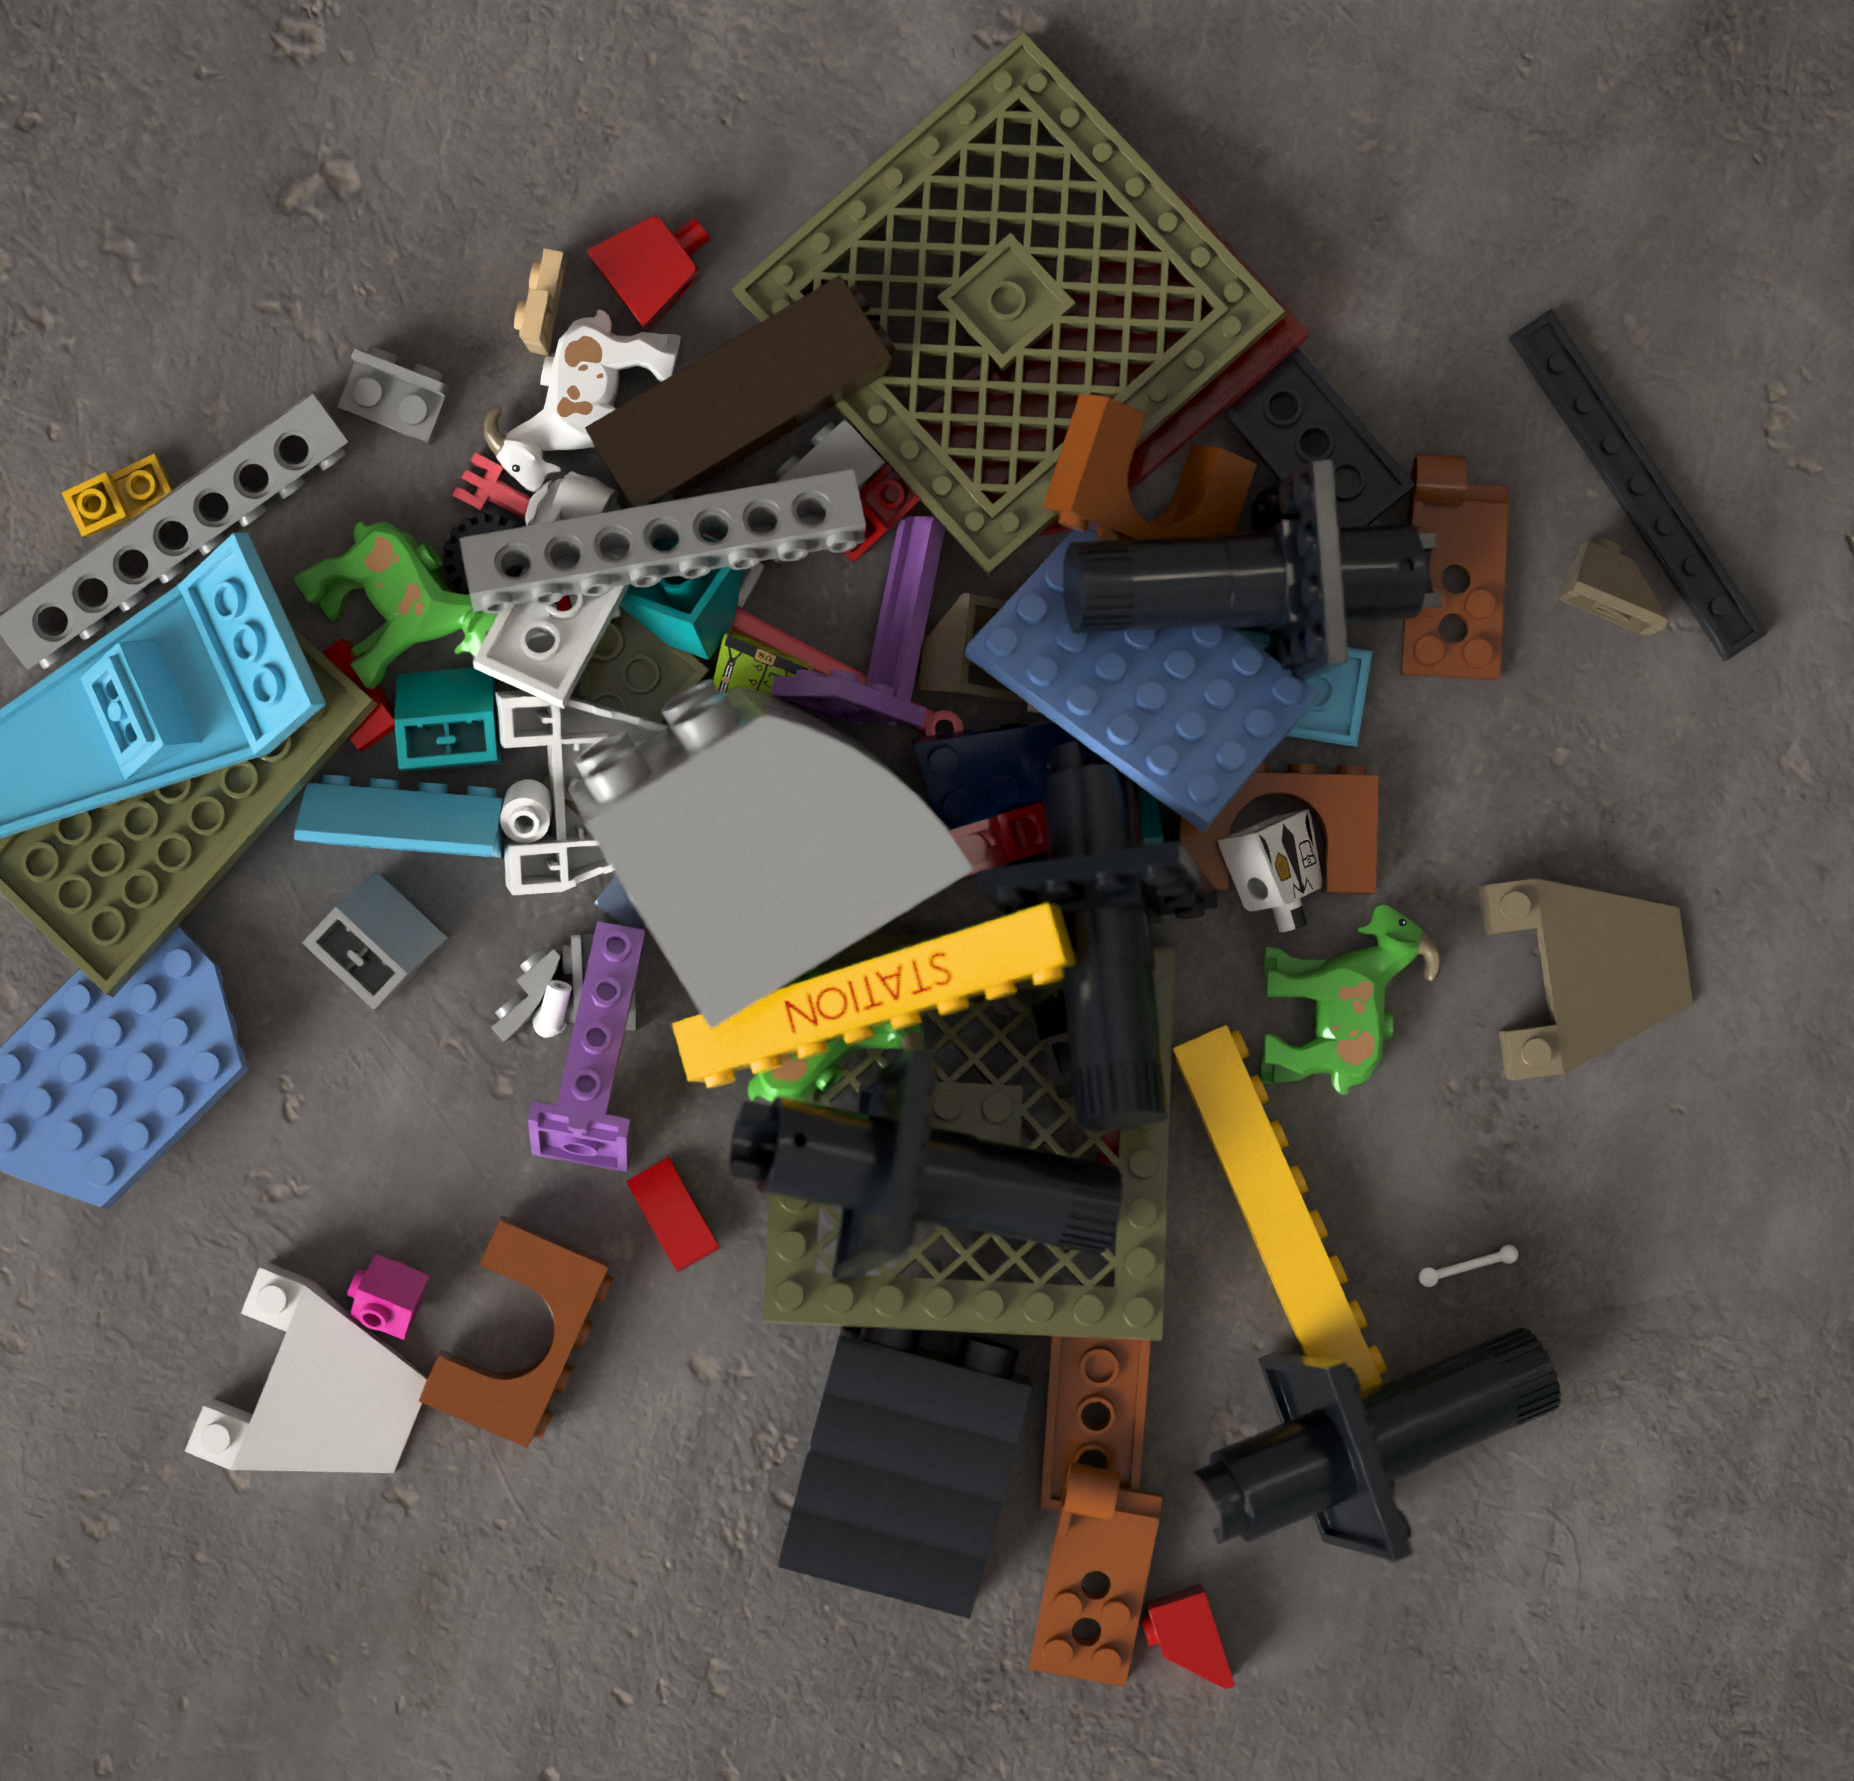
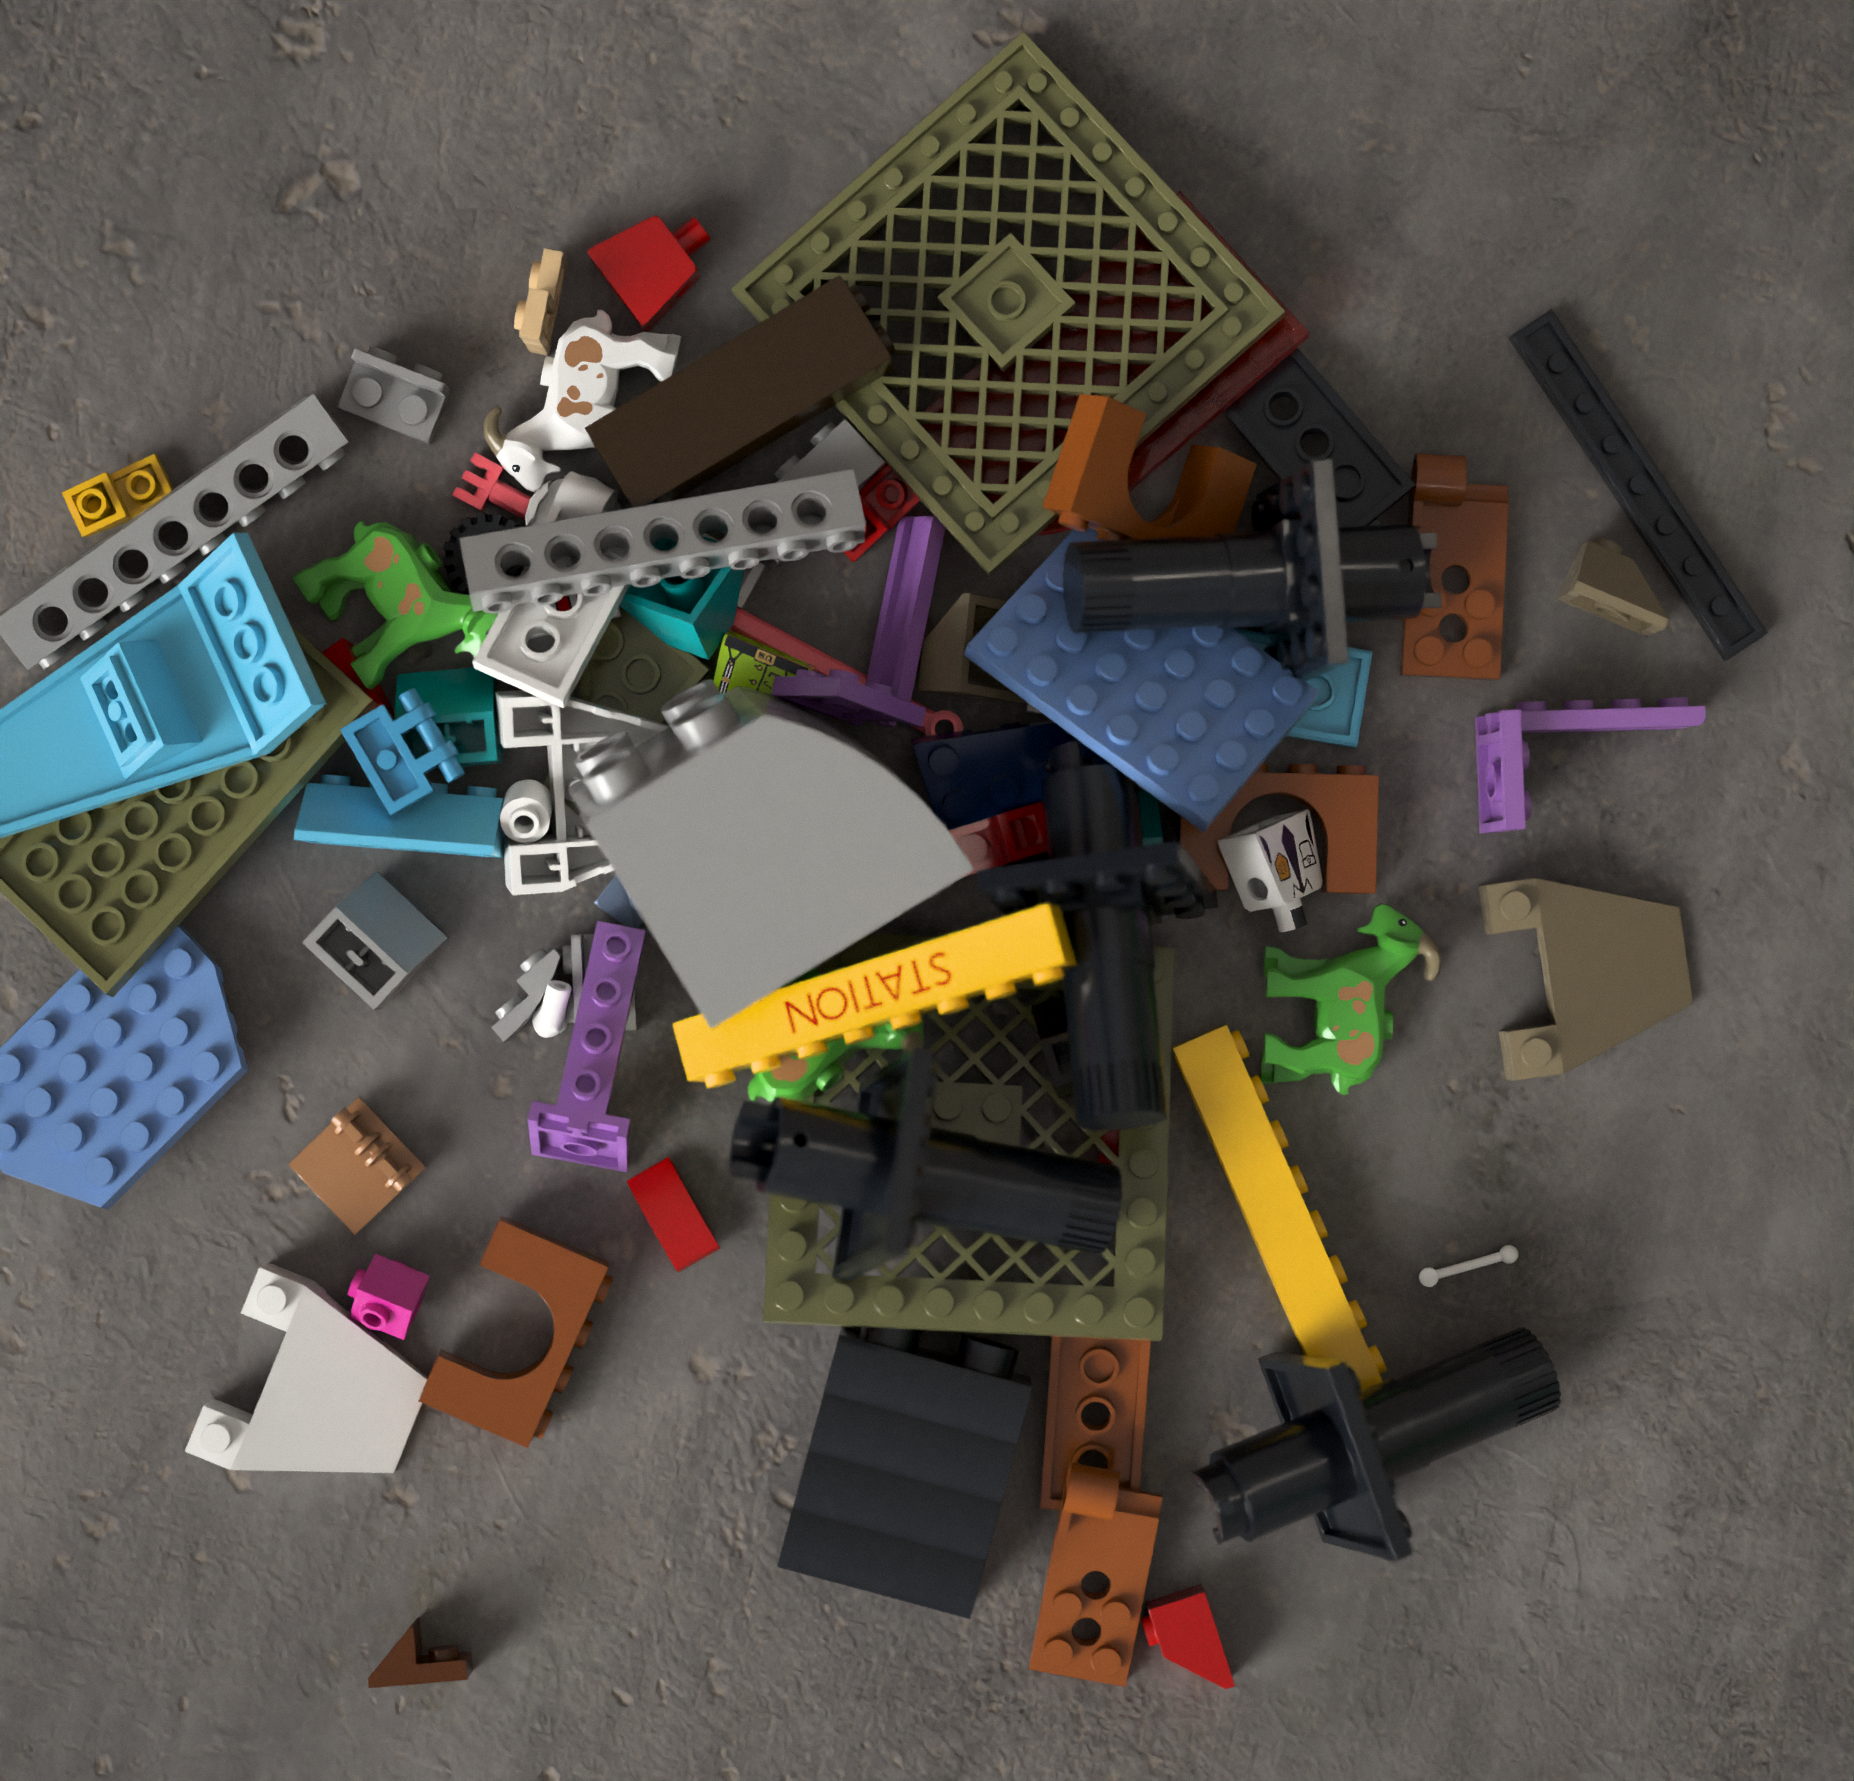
none -> medium nougat hinge [288,1097,426,1235]
none -> dark azure plate [340,688,465,816]
none -> reddish brown slope [368,1617,473,1688]
none -> medium lavender bracket [1475,697,1706,834]

